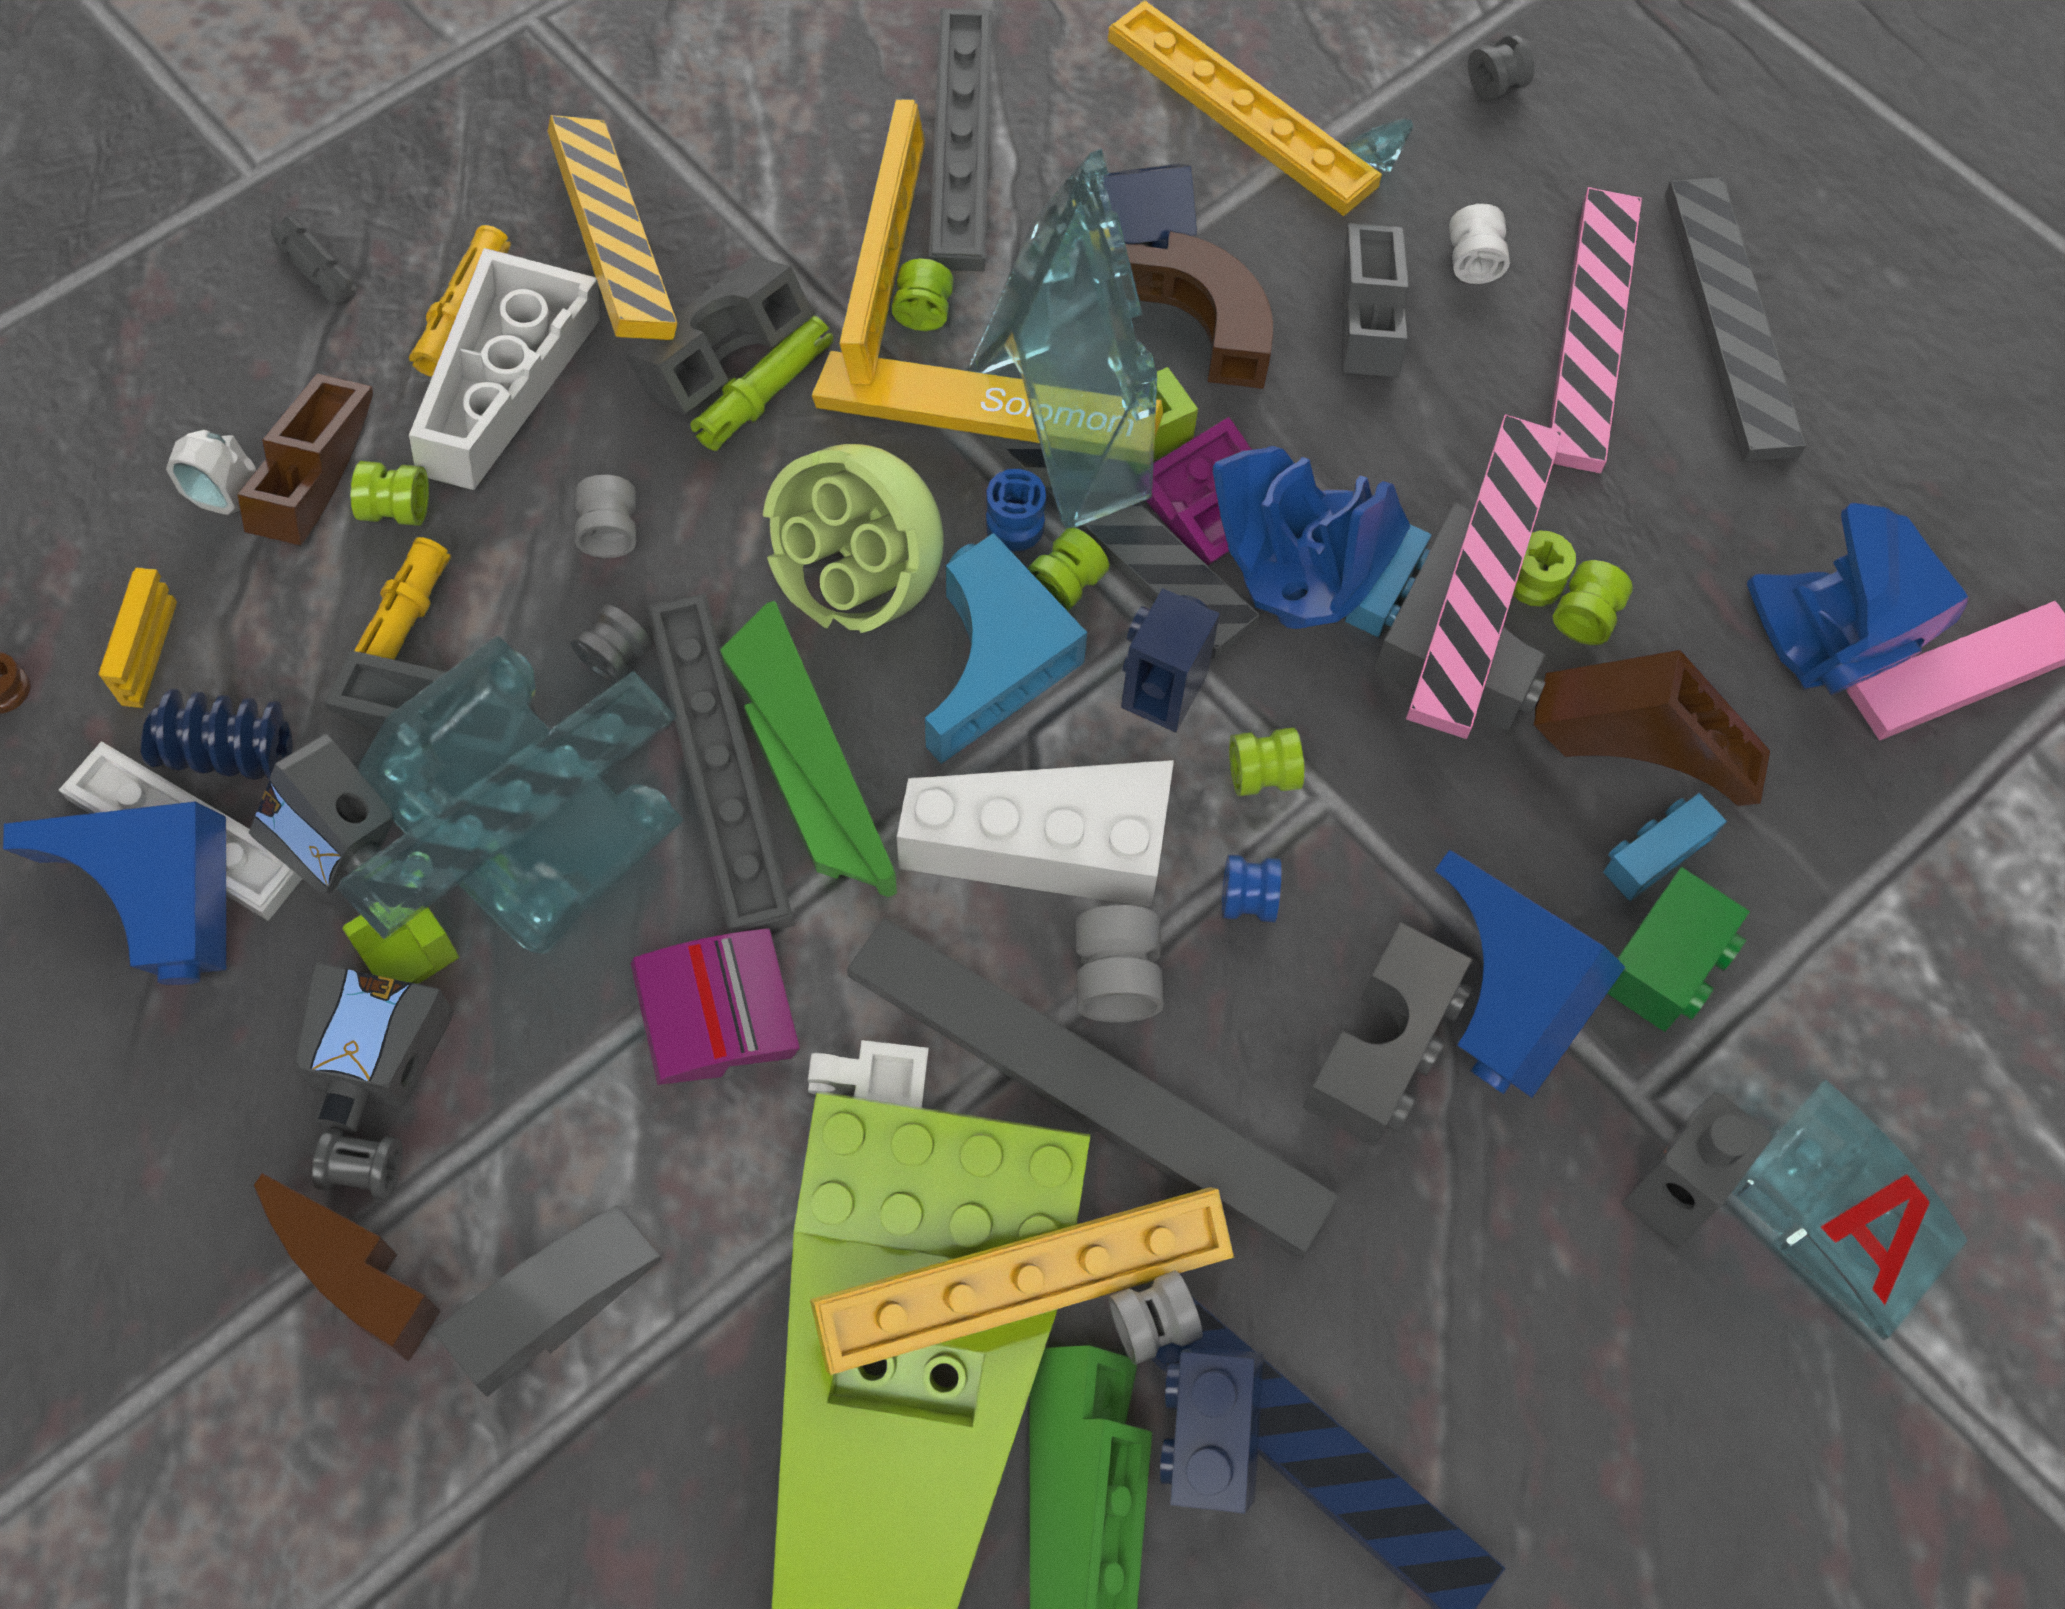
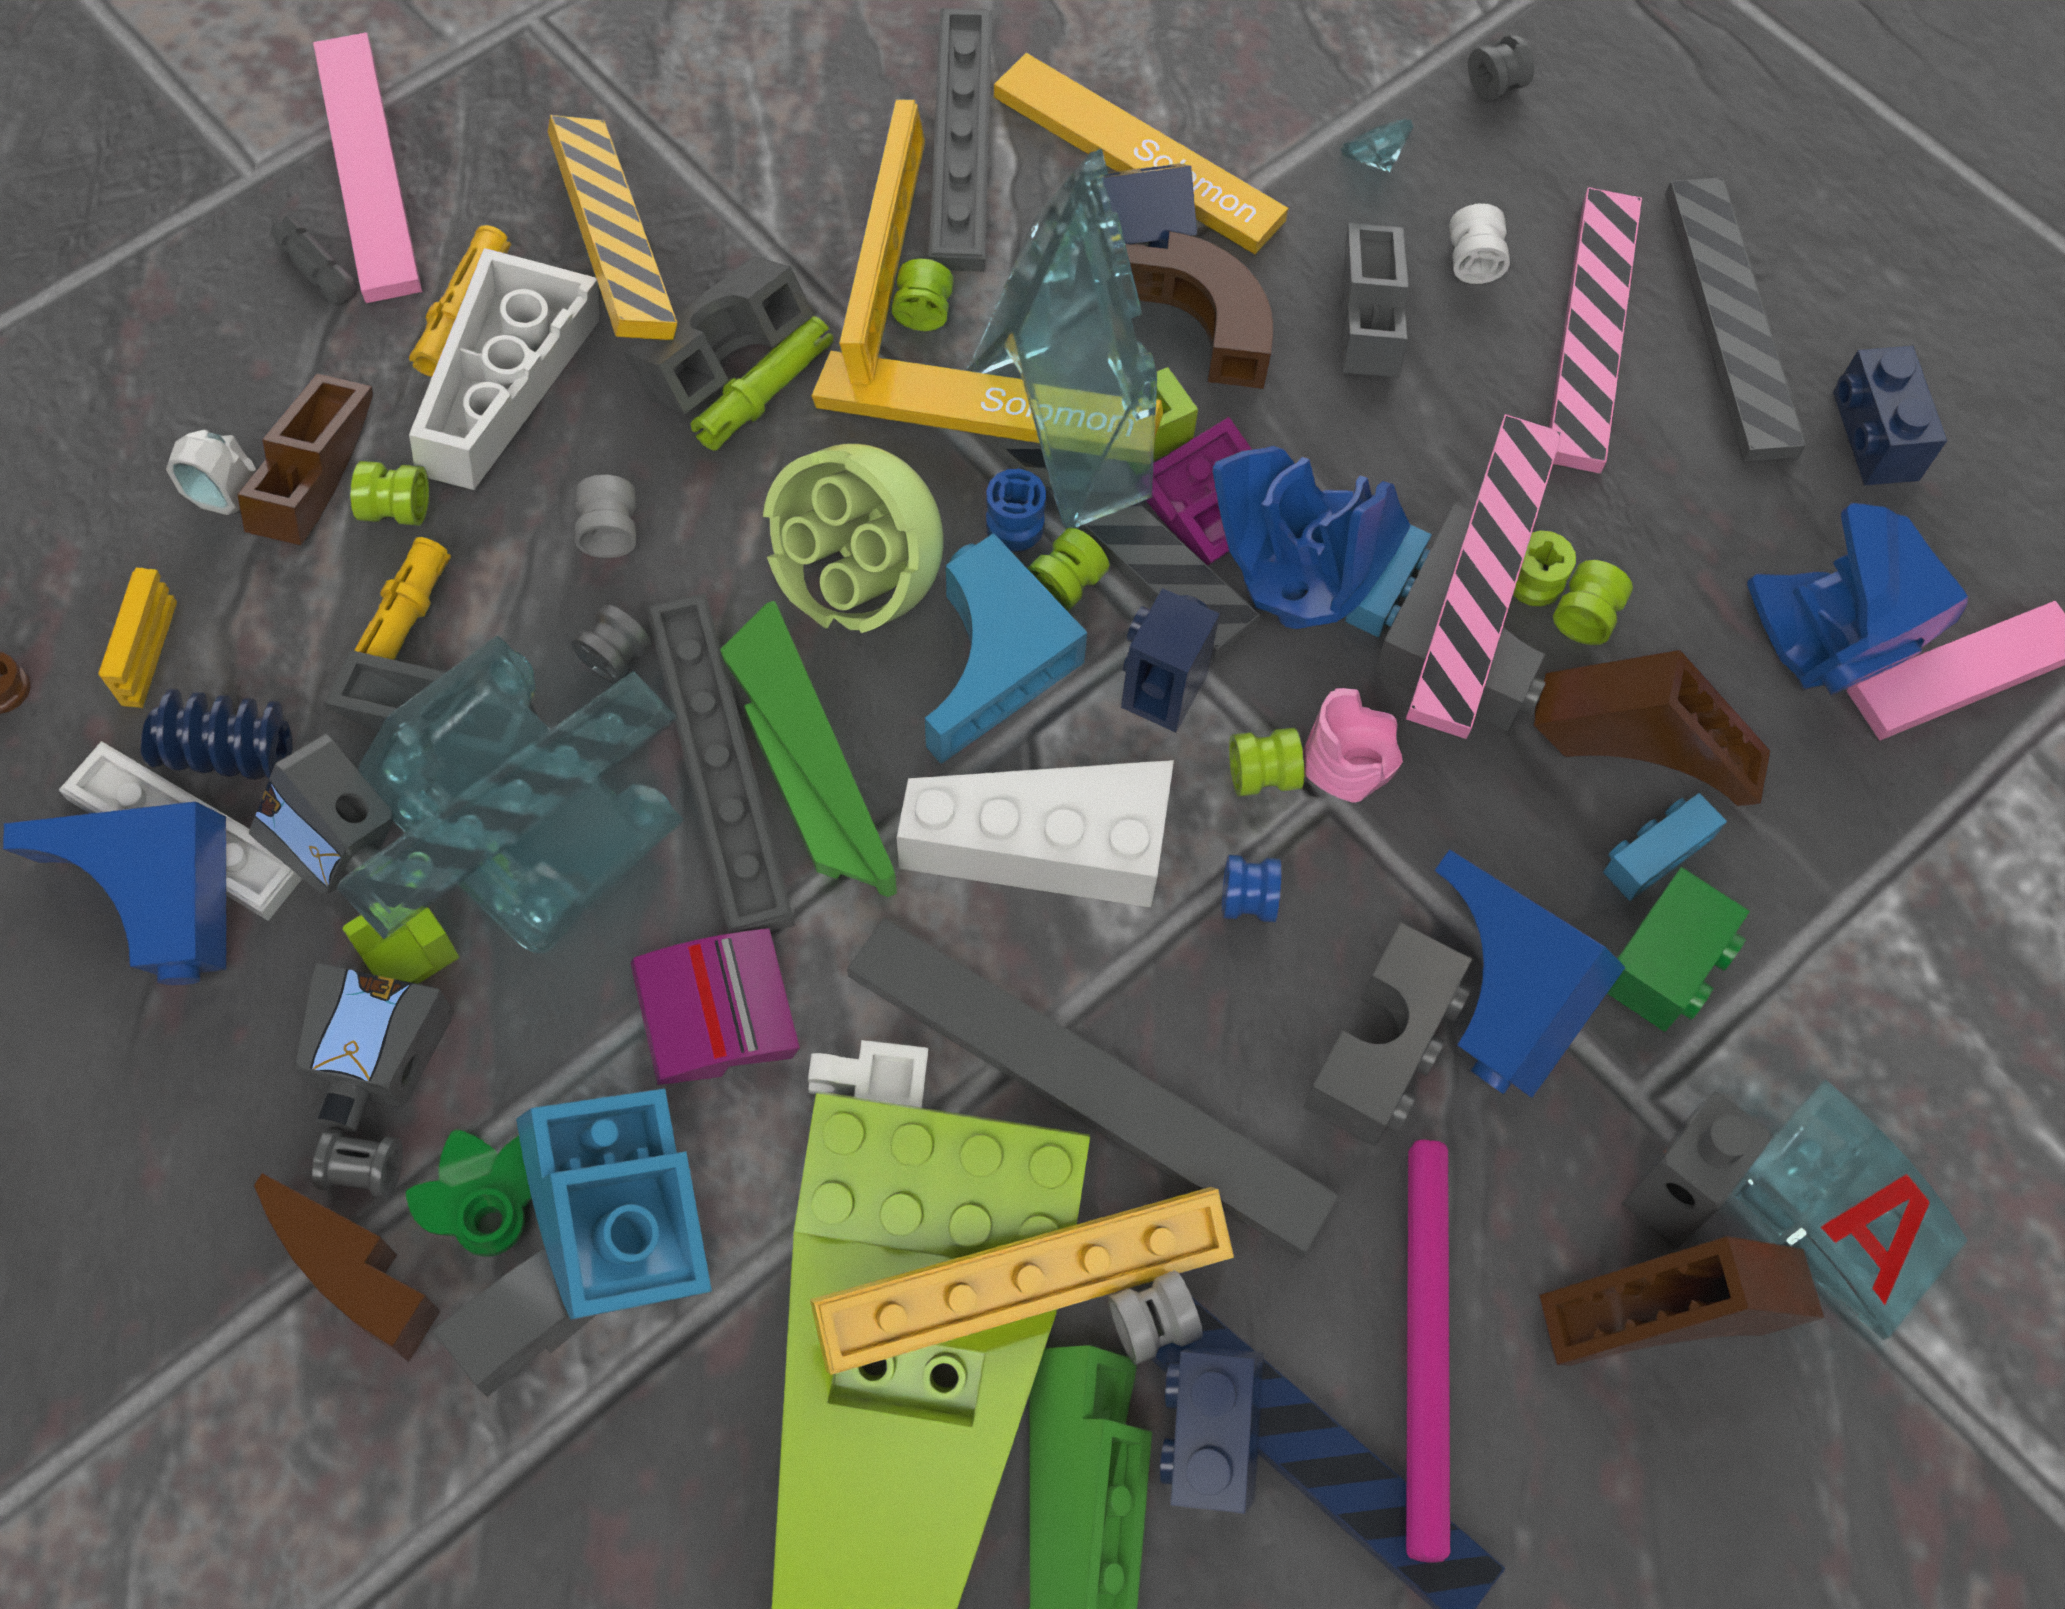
light grey wheel [1075,905,1164,1022] -> none
yellow tile [1108,0,1382,216] -> none
none -> bright pink tile [313,32,422,303]
none -> green plate [406,1129,532,1257]
none -> dark azure slope [516,1089,712,1320]
none -> yellow tile [994,53,1288,254]
none -> bright pink hair [1303,688,1403,803]
none -> dark pink axle [1406,1139,1450,1563]
none -> reddish brown arch [1539,1236,1825,1366]
none -> dark blue brick [1833,345,1947,486]

